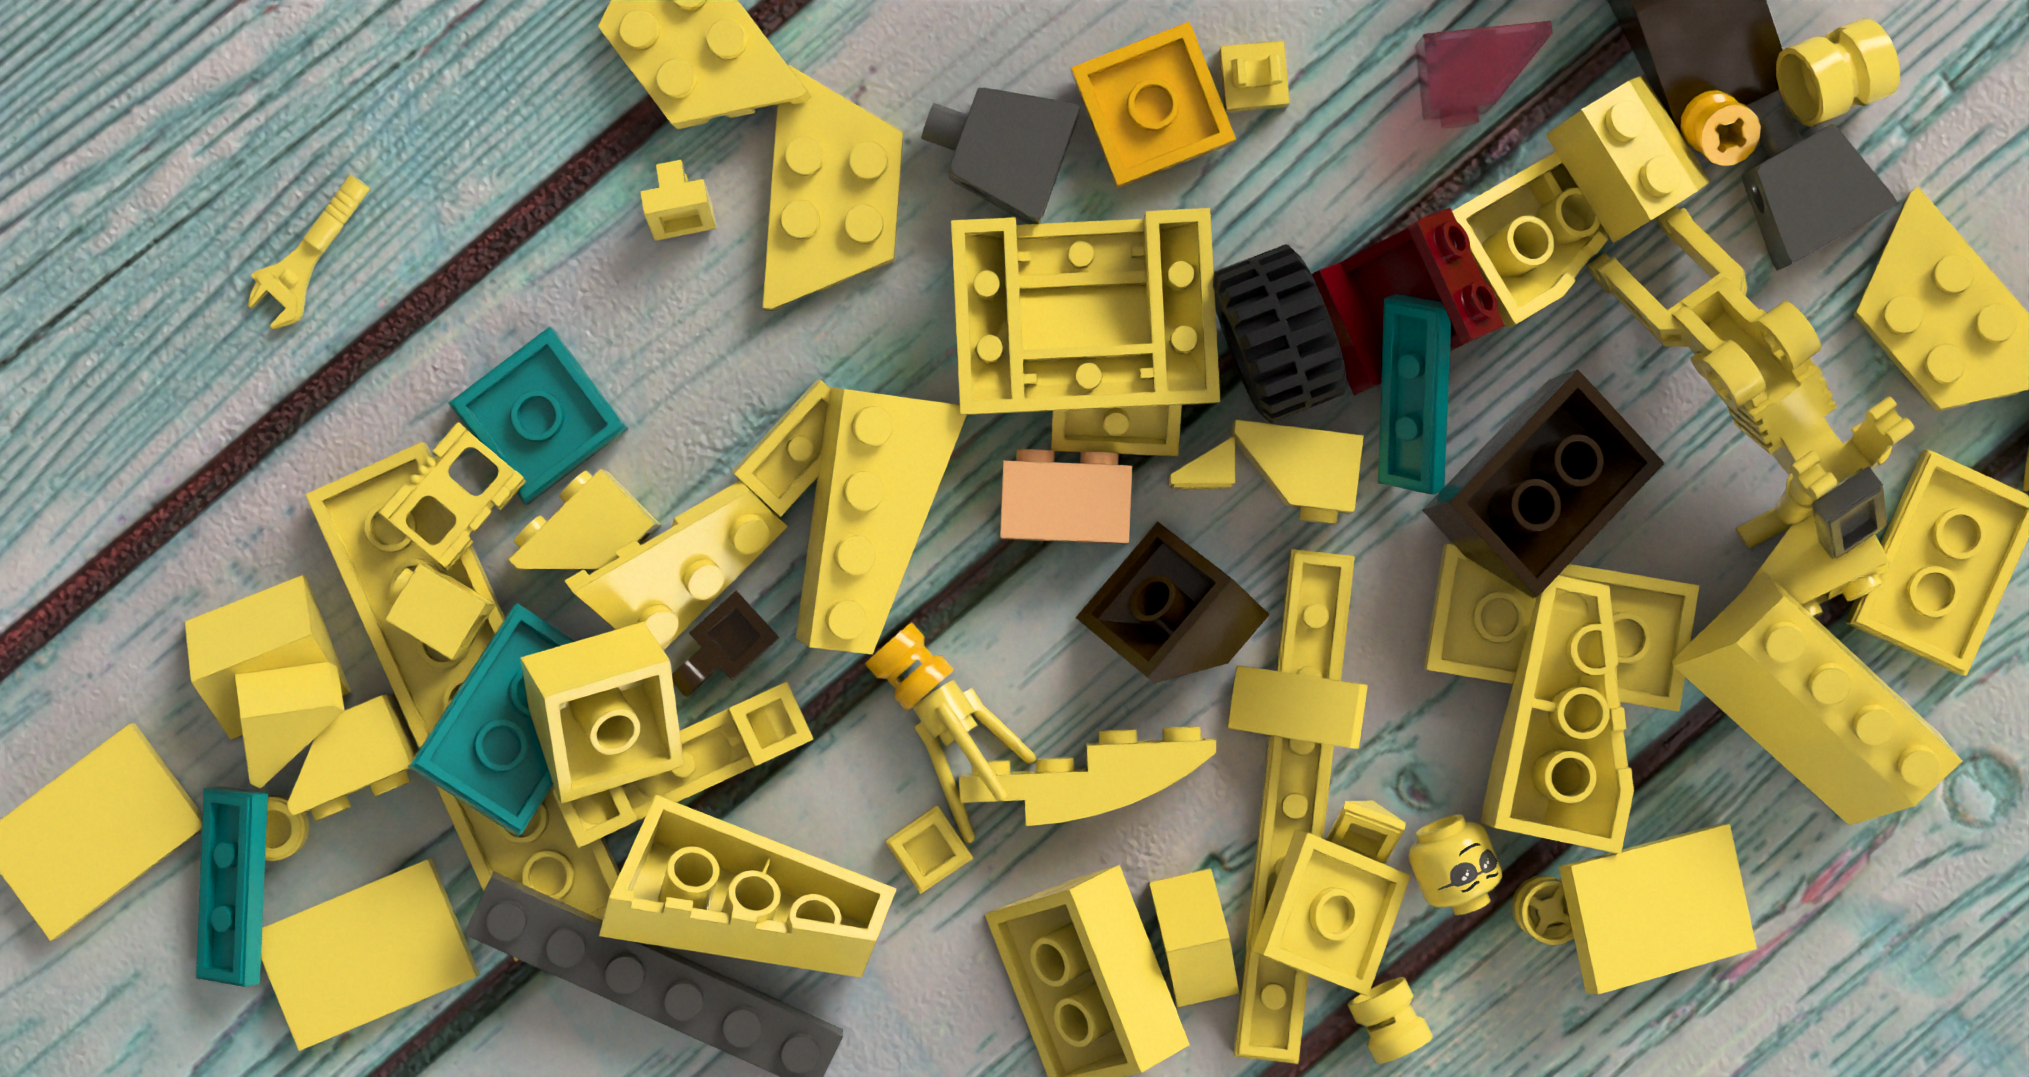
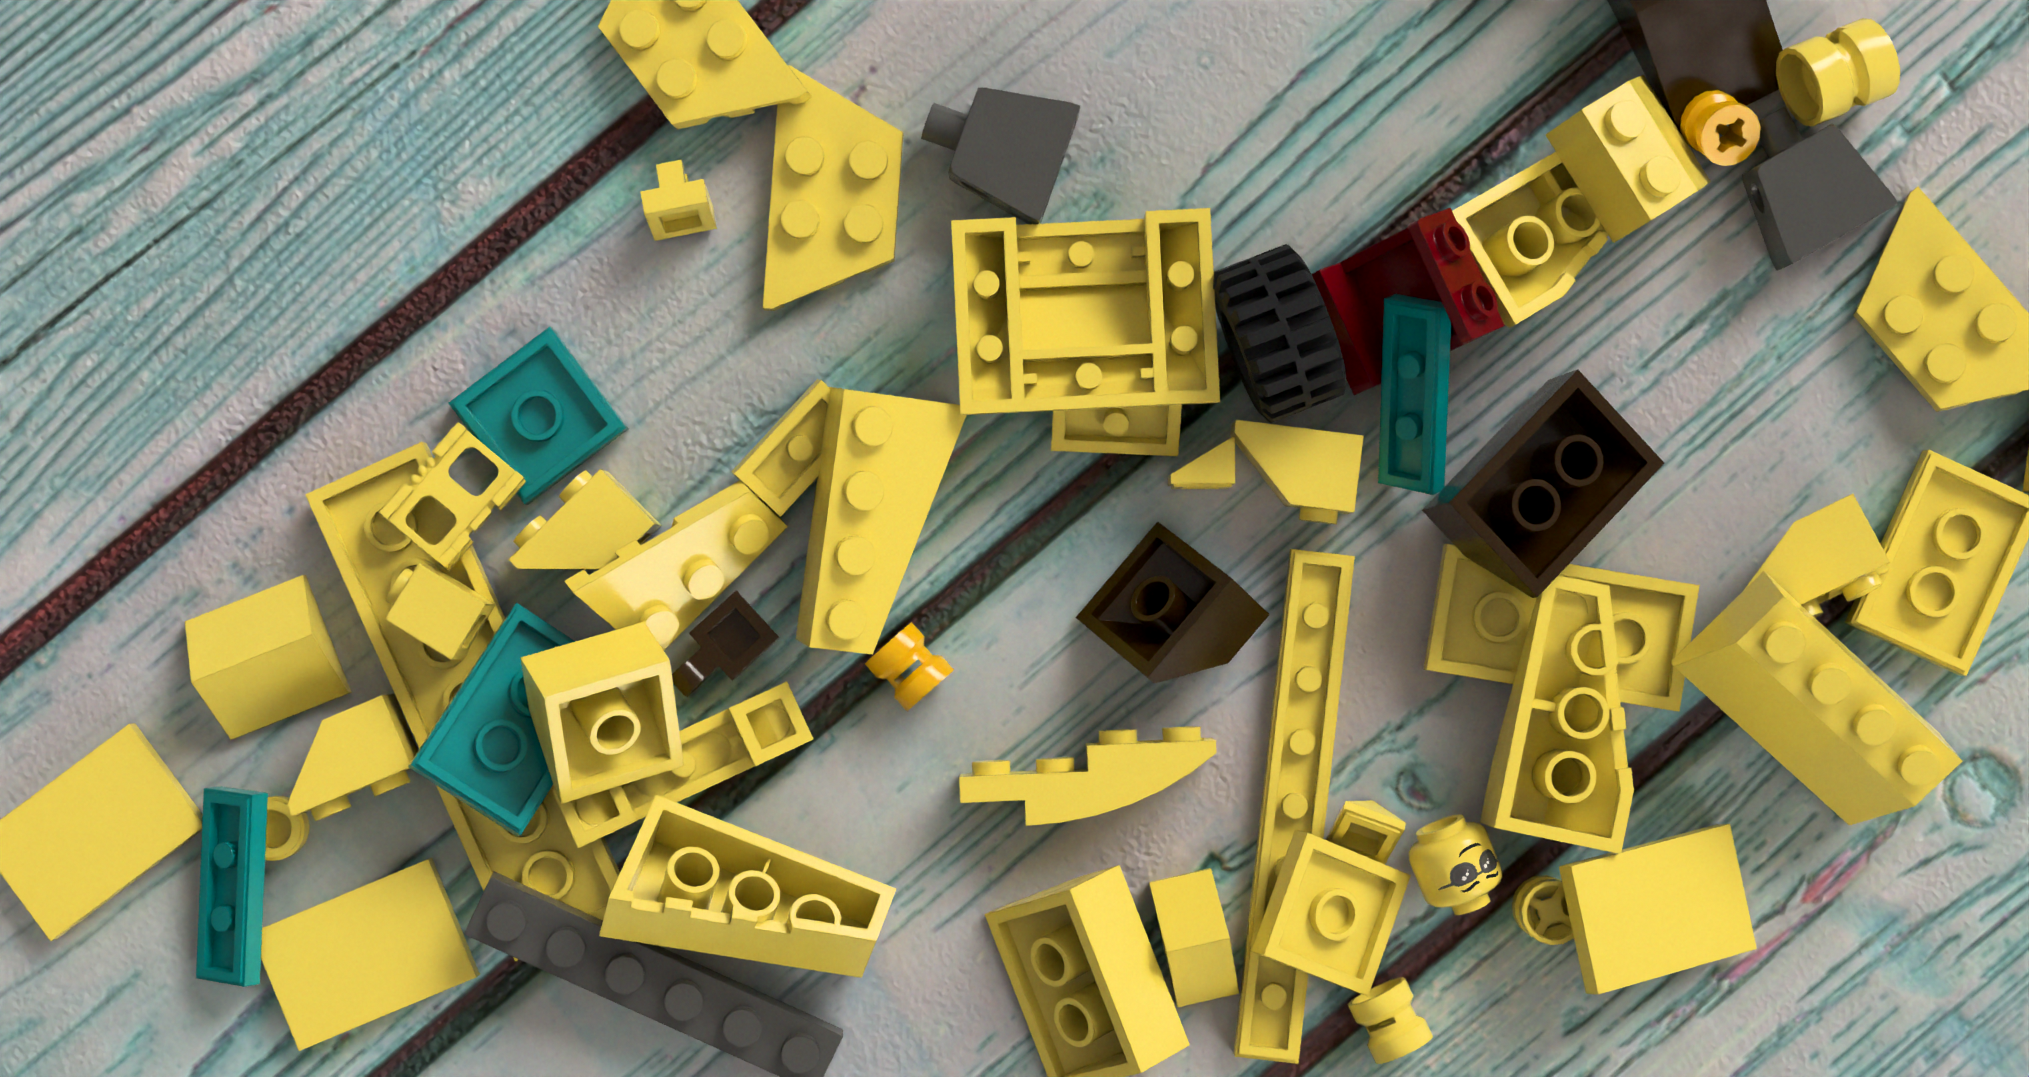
light yellow slope [235,662,345,789] -> none
light yellow piece [248,174,371,329] -> none
light yellow tile [885,804,974,894] -> none
light yellow plant [913,680,1036,843] -> none
light nougat brick [1000,449,1132,544] -> none
yellow plate [1071,21,1236,189] -> none
light yellow tile [1219,40,1290,113] -> none
light yellow slope [1227,665,1368,749] -> none
clear pink slope [1415,21,1552,128] -> none
light yellow piece [1587,205,1914,549] -> none
dark grey tile [1812,466,1887,559] -> none

